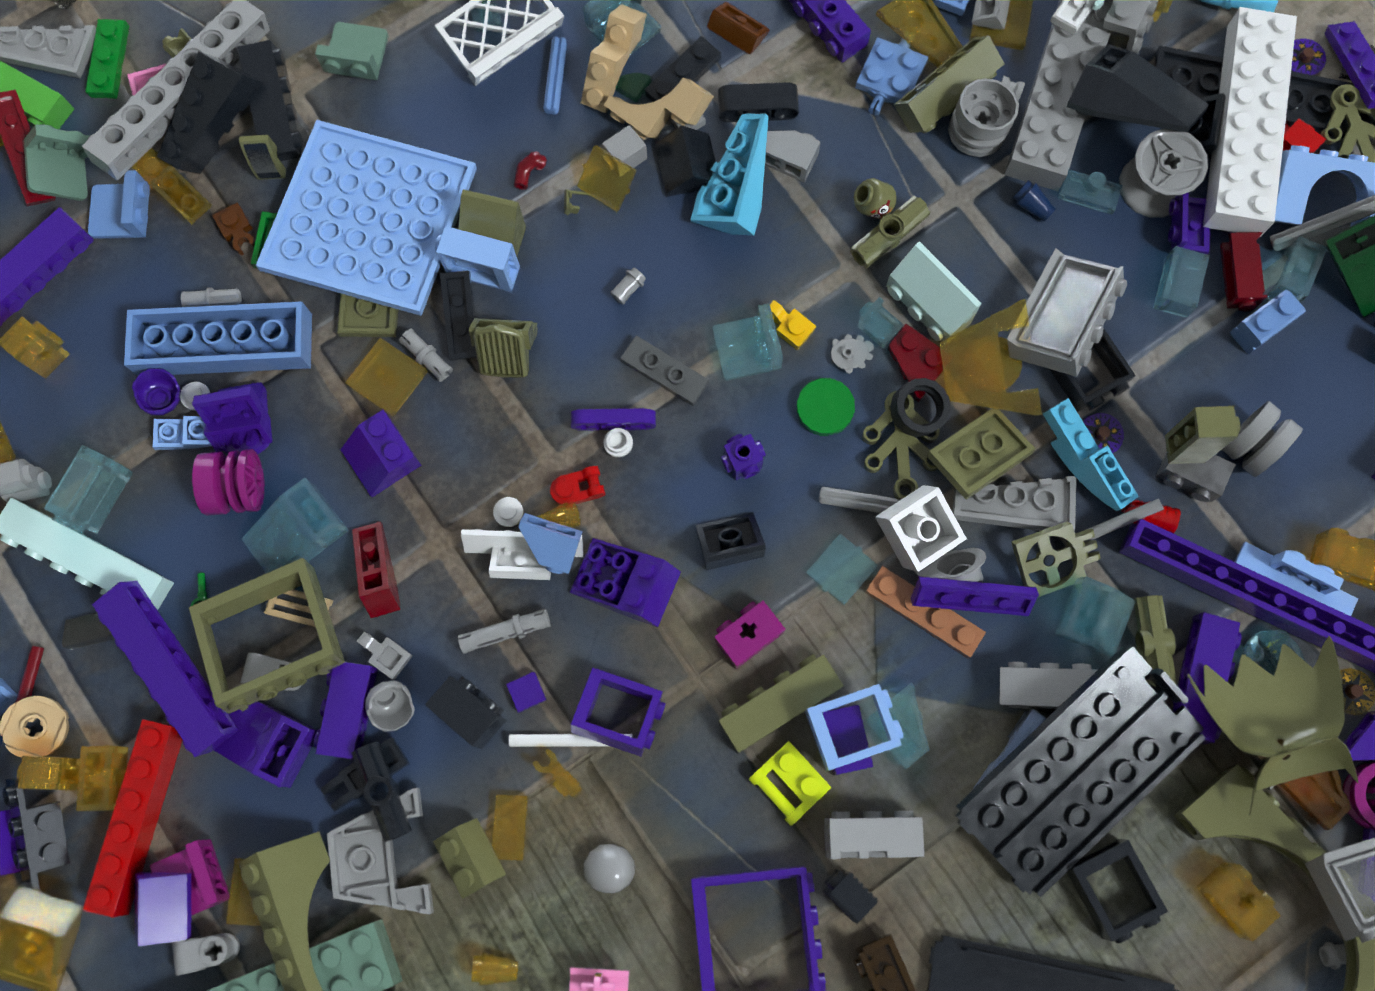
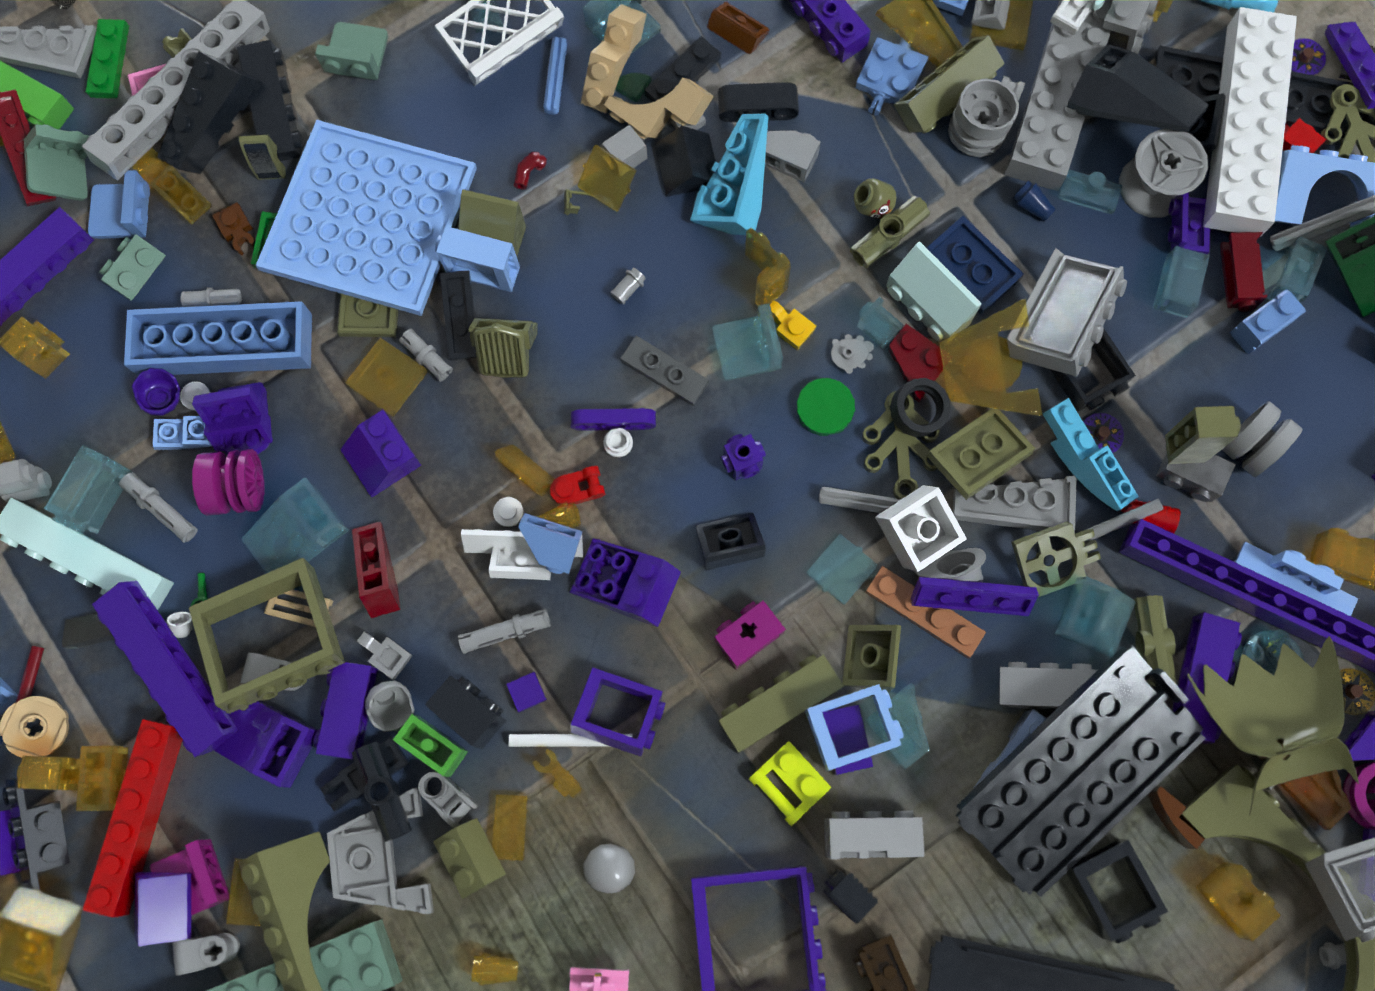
none -> sand green bracket [99,234,166,301]
none -> light grey pin [119,472,198,543]
none -> white hinge [167,612,193,638]
none -> bright green brick [393,714,469,777]
none -> light grey piece [418,772,478,828]
none -> clear yellow slope [495,445,555,497]
none -> clear yellow bracket [745,227,791,311]
none -> olive slope [842,625,901,692]
none -> dark blue plate [927,216,1024,315]
none -> reddish brown slope [1148,786,1205,849]

